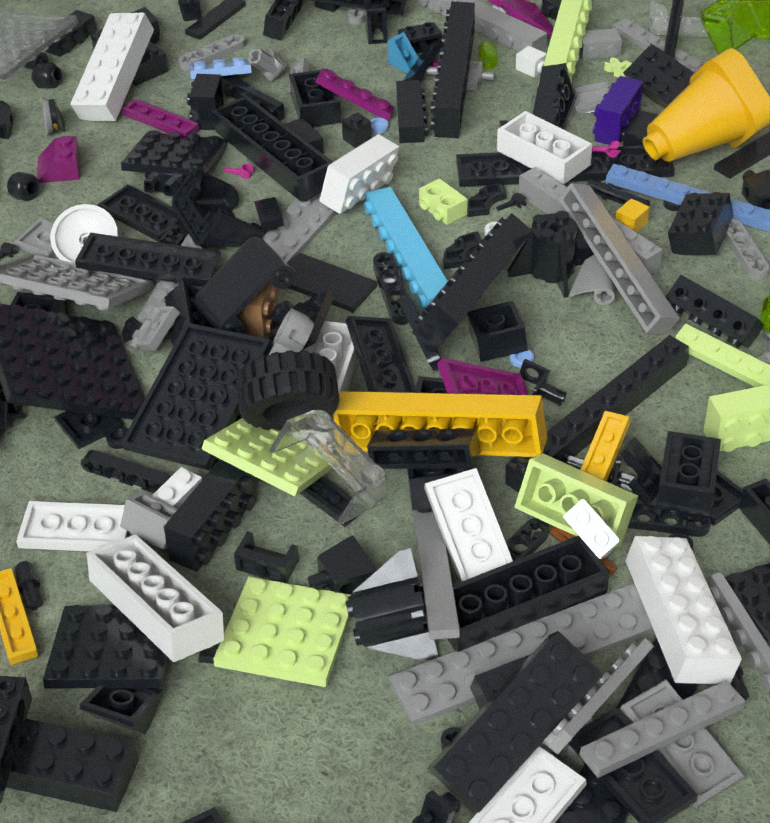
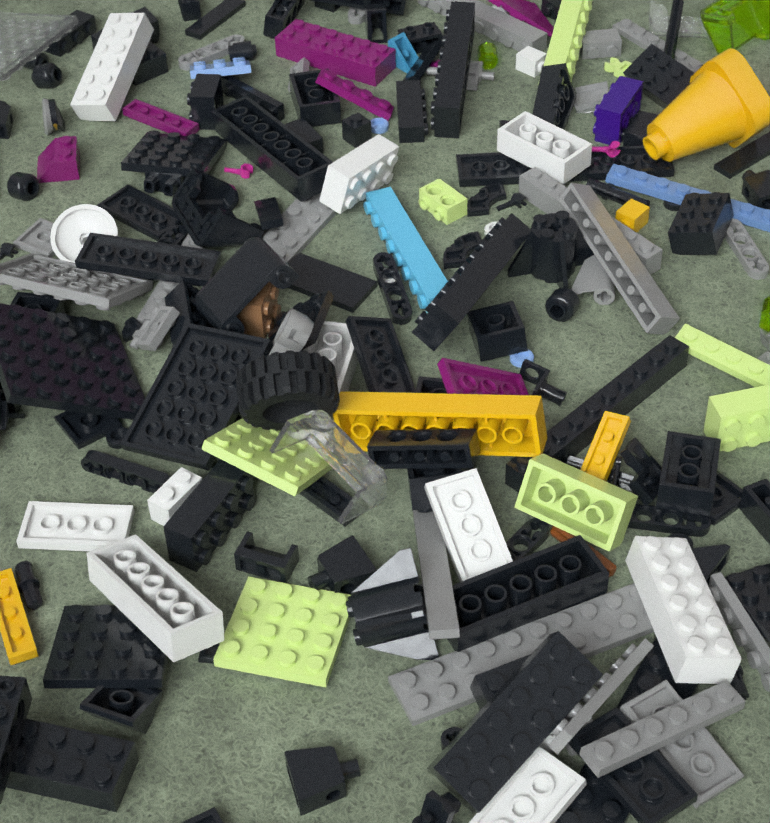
light grey brick [120,491,178,549] -> none
light grey piece [248,48,287,82] -> none
black tile [271,300,294,324] -> none
black beam [398,293,442,371] -> none
white bracket [562,499,620,559] -> none
black brick [666,275,764,348] -> none
none -> black brick [228,41,257,62]
none -> magenta brick [275,19,396,87]
none -> black torso [284,746,361,816]
none -> black head [545,287,580,322]
none -> black slope [691,544,731,587]

